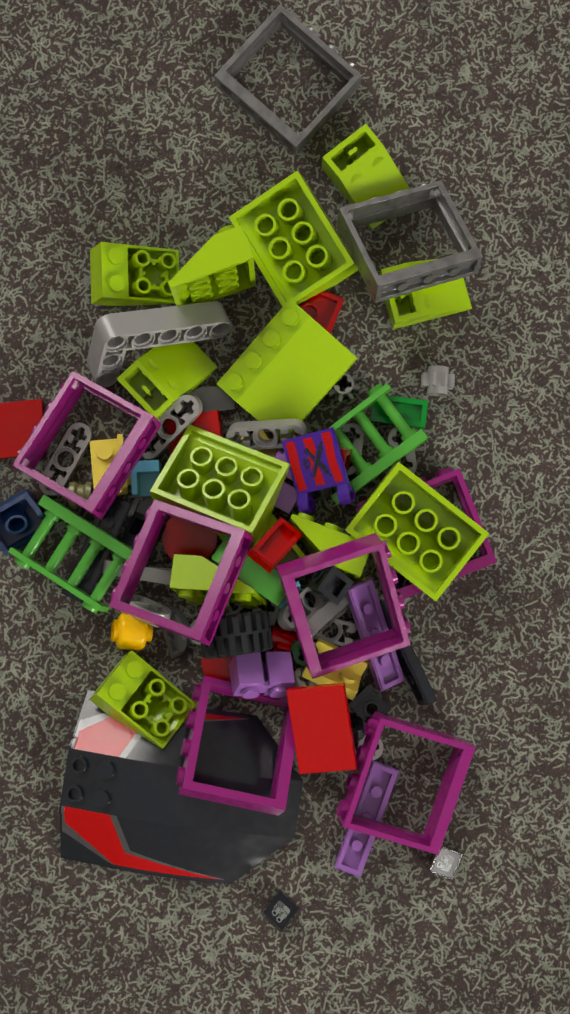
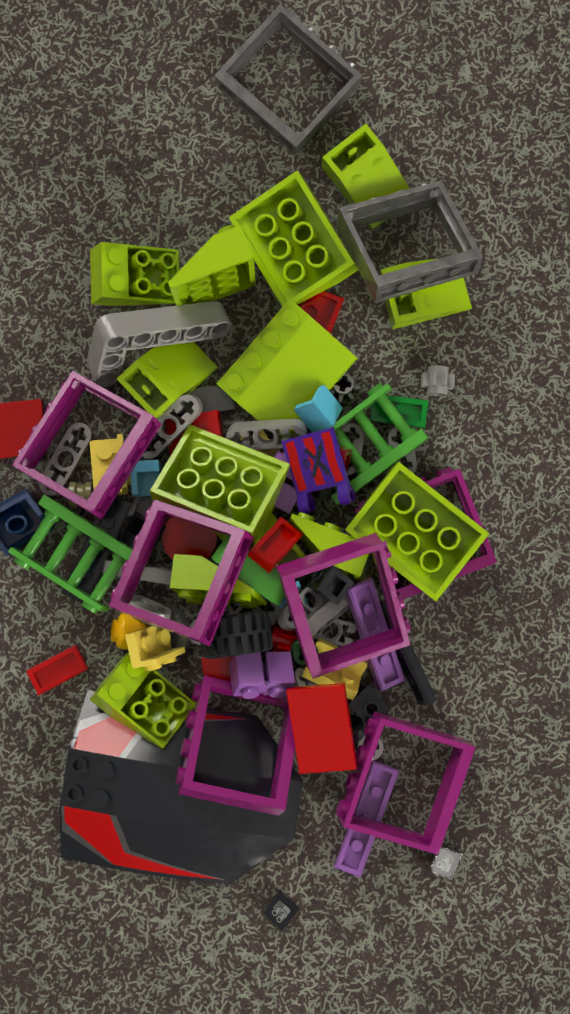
none -> red tile [26,645,89,696]
none -> light yellow bracket [125,625,186,671]
none -> medium azure panel [294,385,343,432]

